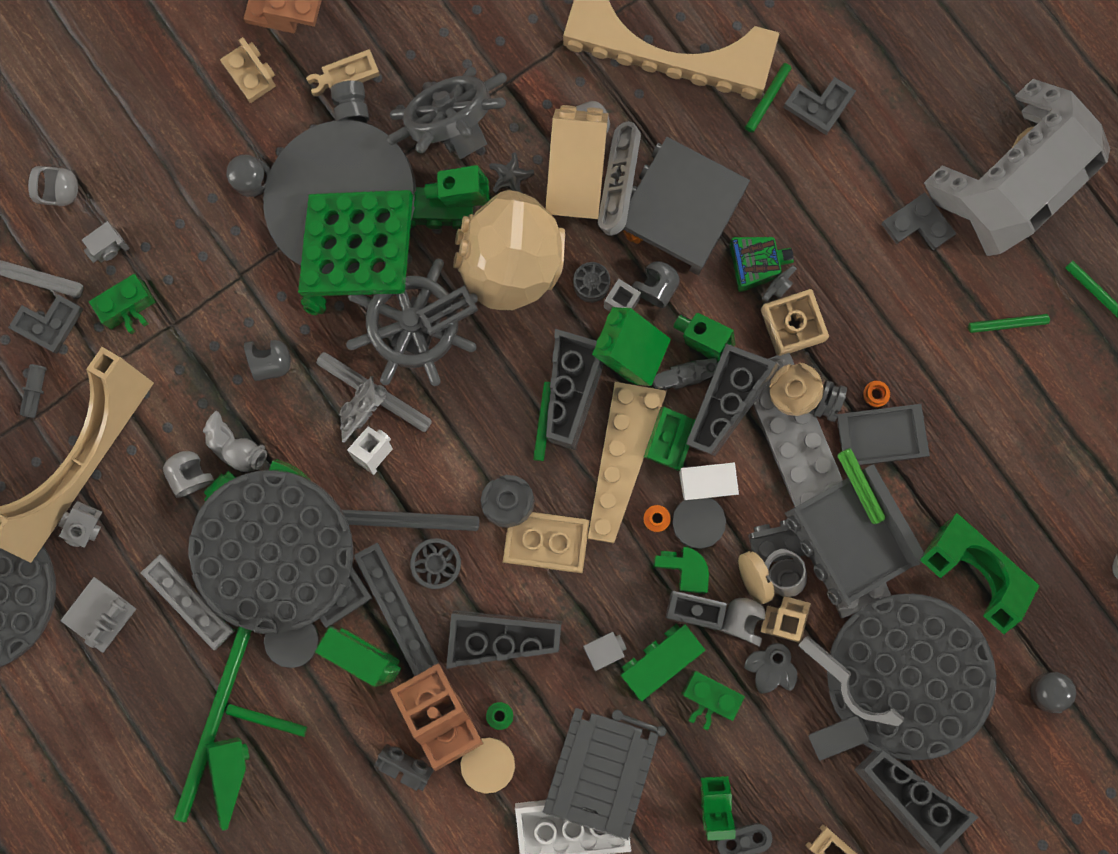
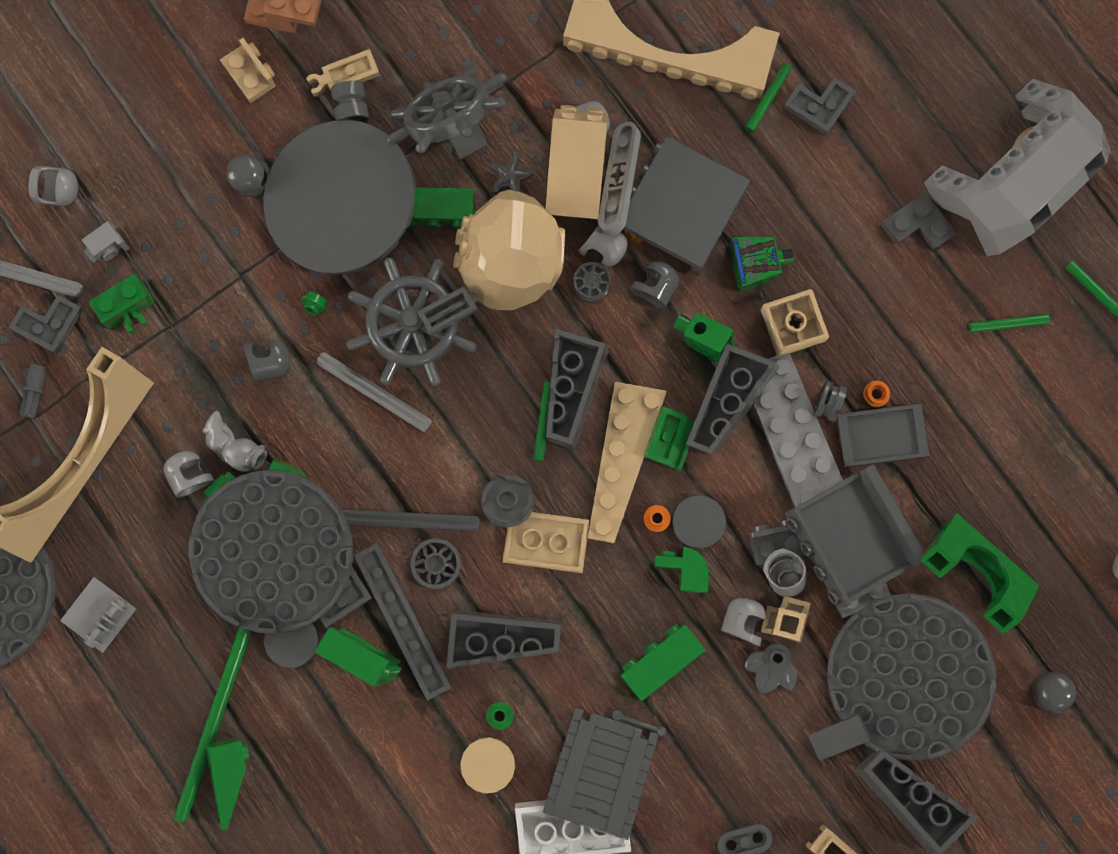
light grey brick [58,501,102,548] -> none
light grey tile [141,554,235,650] -> none
green bar [226,704,307,737] -> none
green piece [298,190,413,296] -> none
light grey hinge [340,376,387,443] -> none
white brick [347,426,393,475] -> none
dark grey hinge [375,744,434,791] -> none
nougat bracket [390,663,484,771] -> none
green torso [425,165,490,208] -> none
light grey brick [583,632,627,671] -> none
green brick [592,307,671,386] -> none
light grey brick [604,279,641,312] -> none
dark grey hinge [652,358,718,390] -> none
dark grey brick [666,591,727,631] -> none
white brick [679,462,739,500] -> none
green brick [681,670,745,730] -> none
green brick [701,776,735,841] -> none
tan tile [738,551,774,604] -> none
dark grey animal [763,265,797,302] -> none
tan tile [769,363,824,416] -> none
light grey piece [798,636,904,726] -> none
bright green axle [838,448,885,524] -> none
none -> light grey helmet [578,225,628,267]

